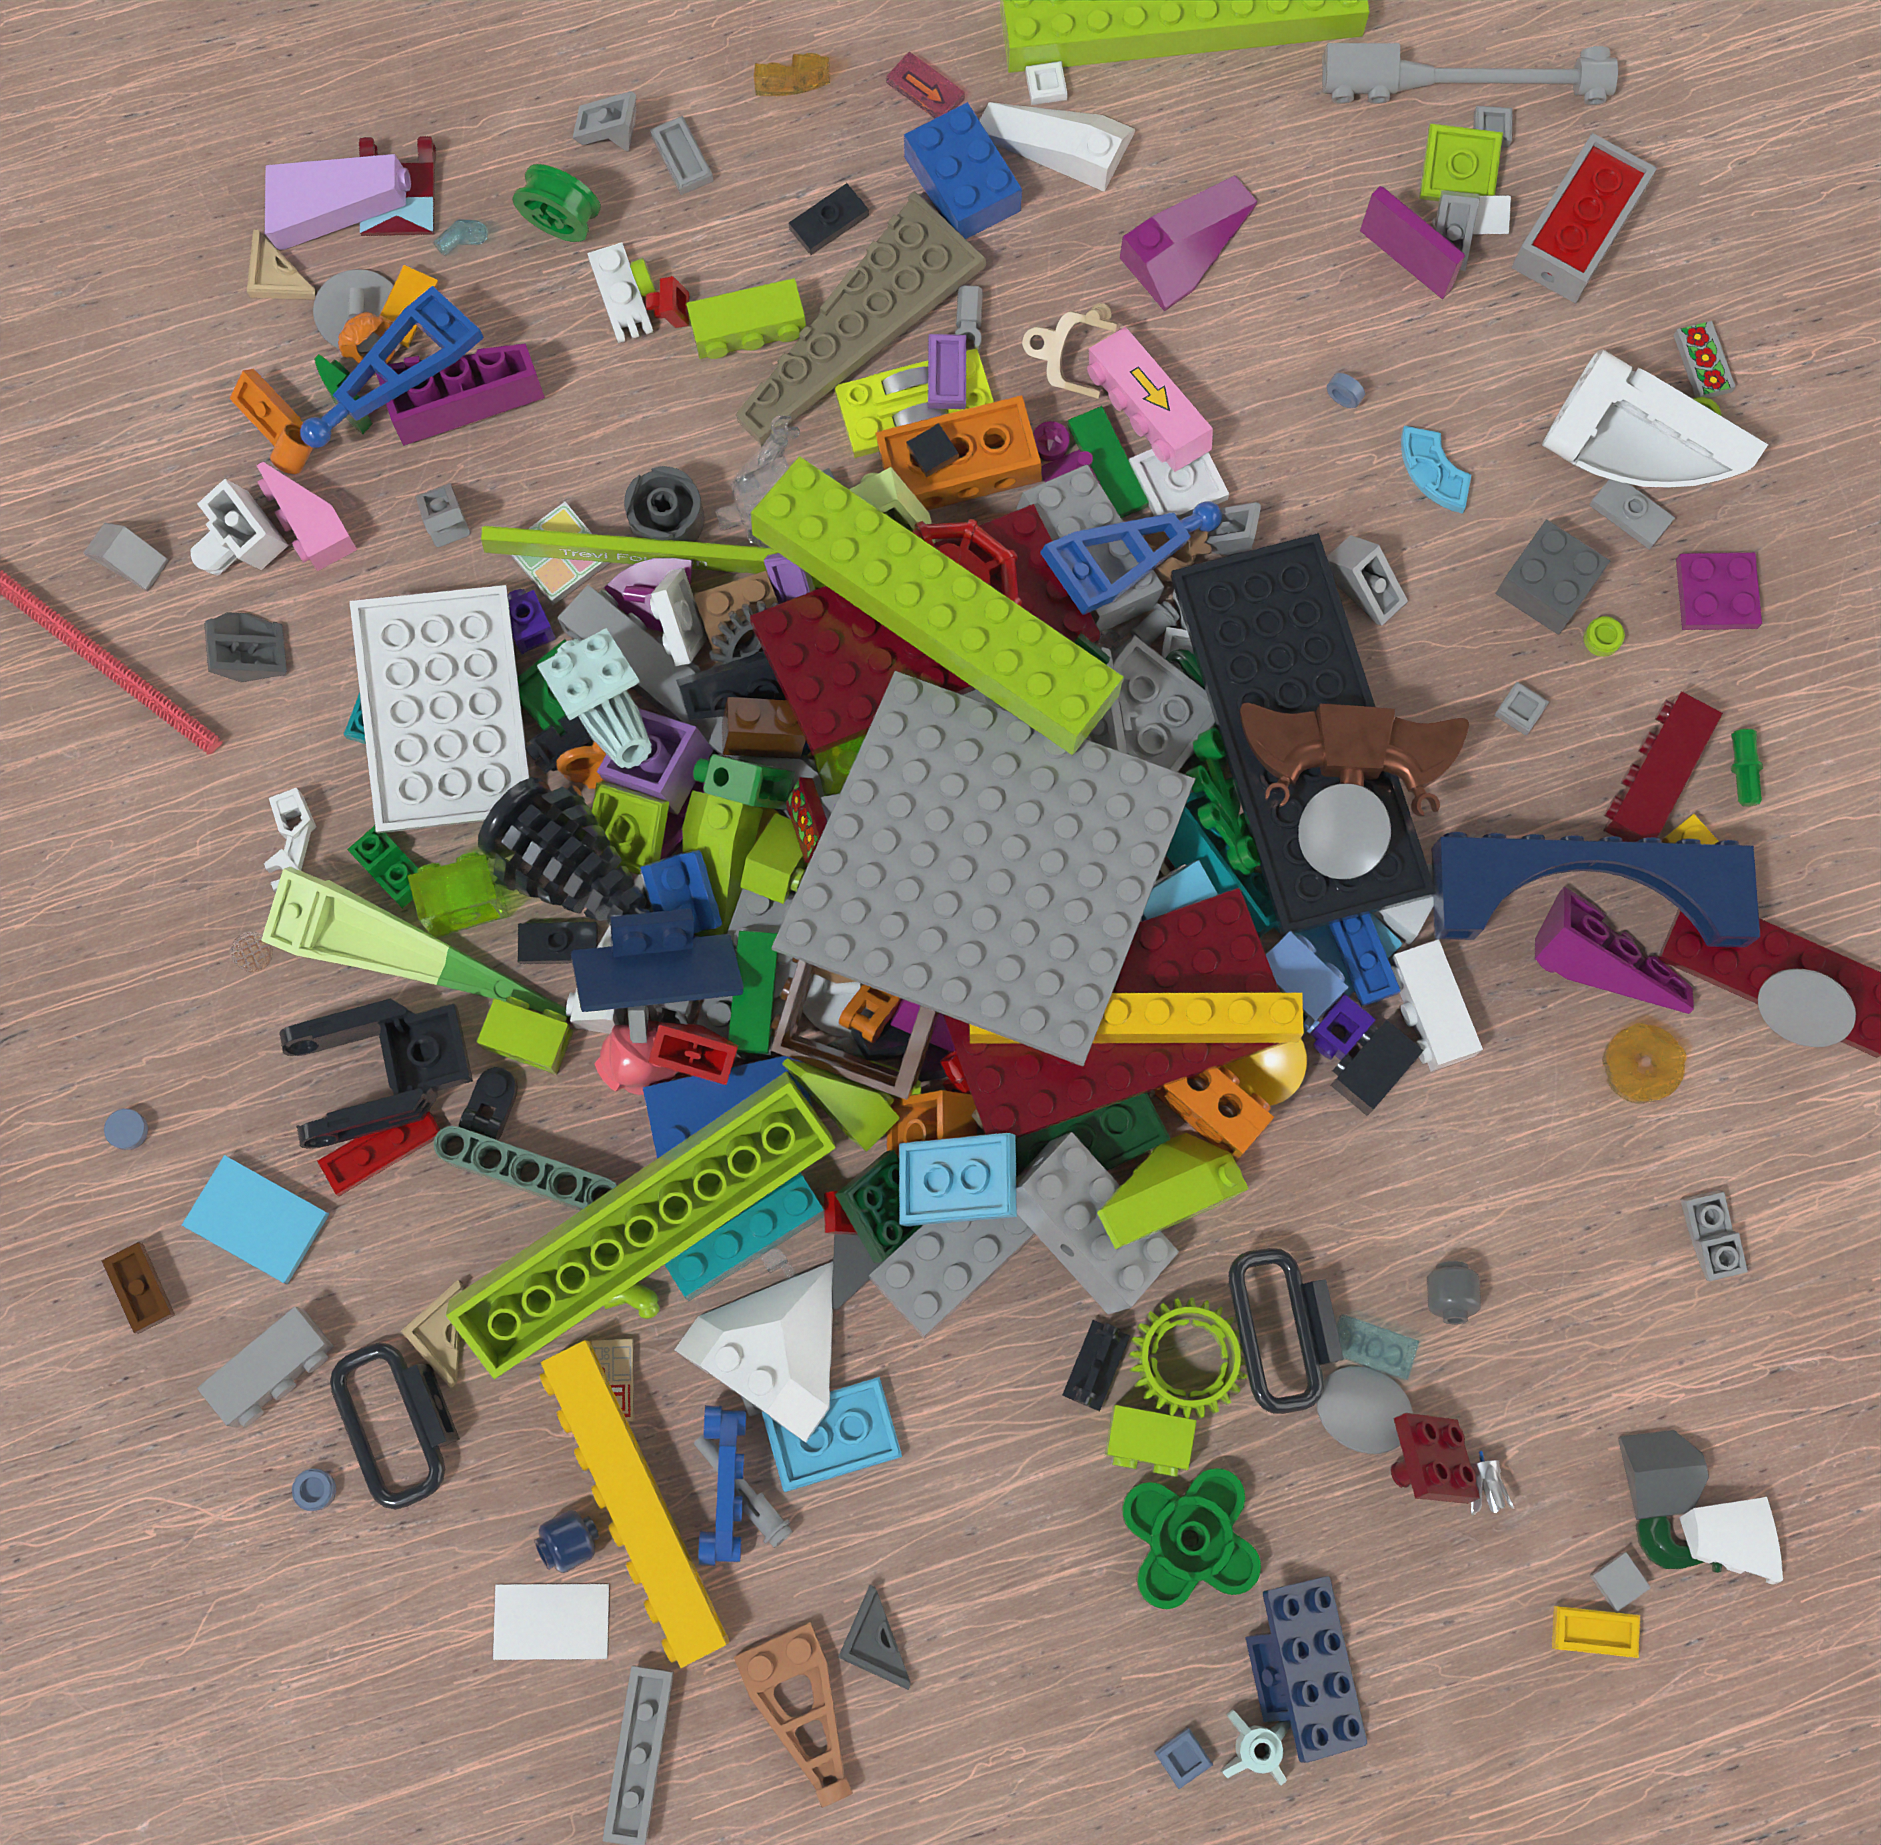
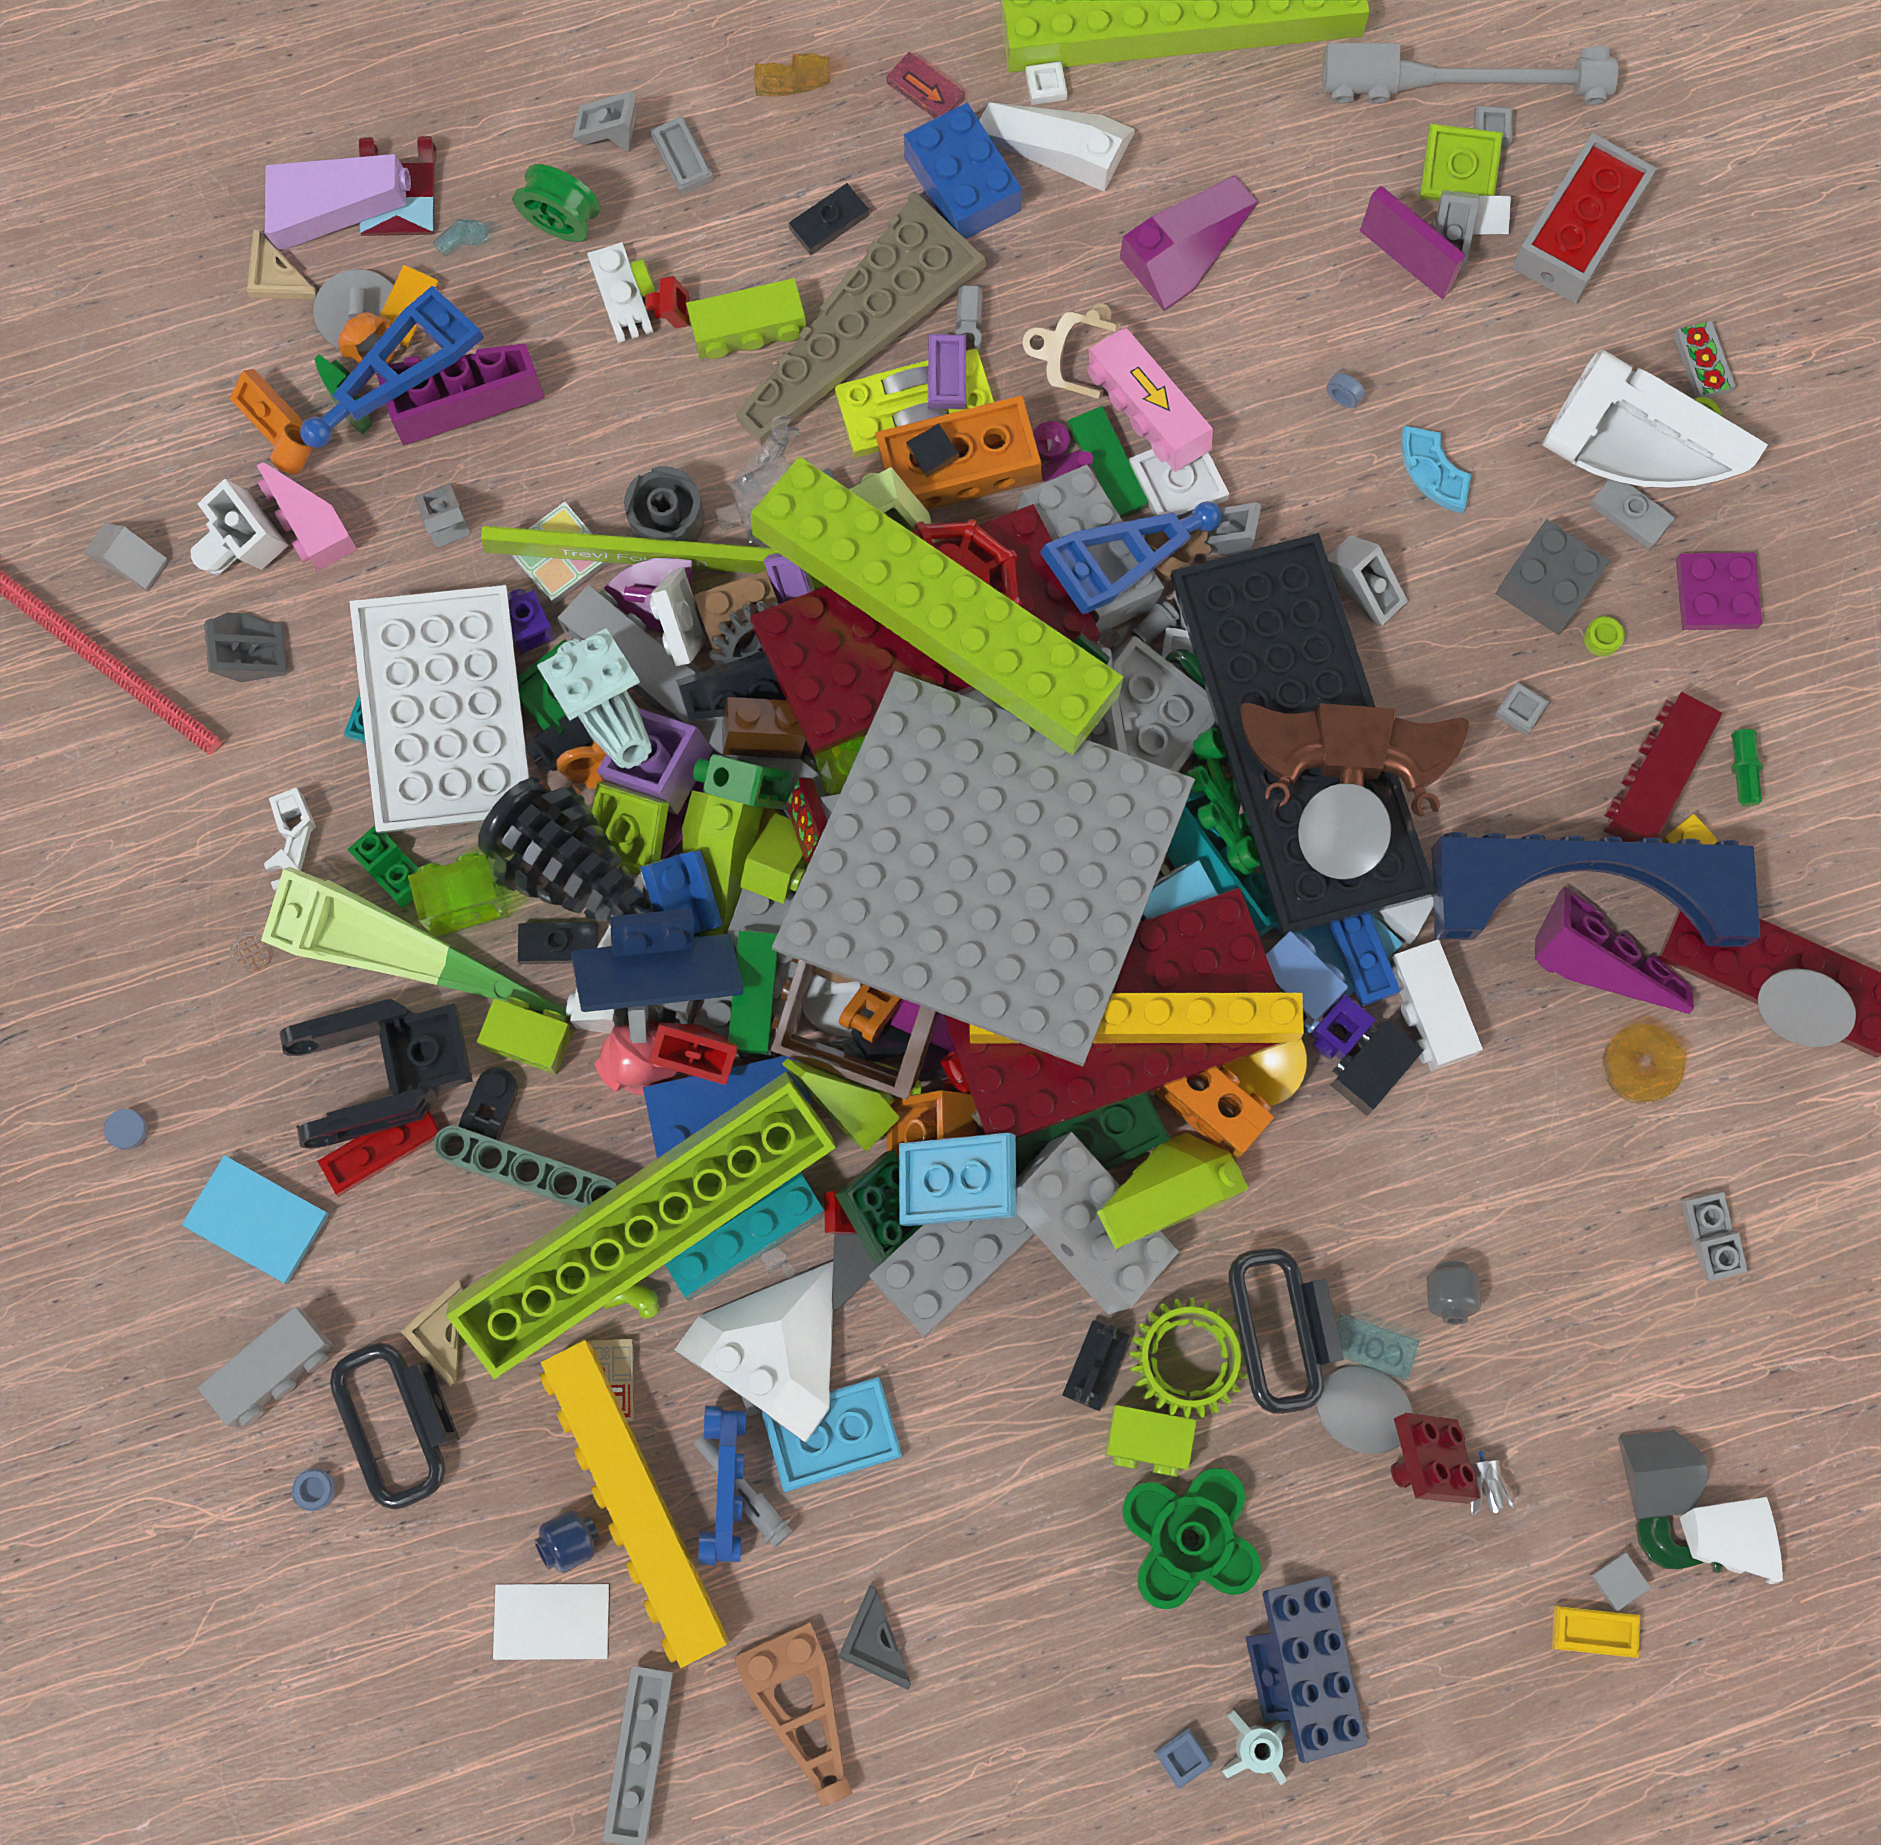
reddish brown plate [101,1242,175,1334] -> none

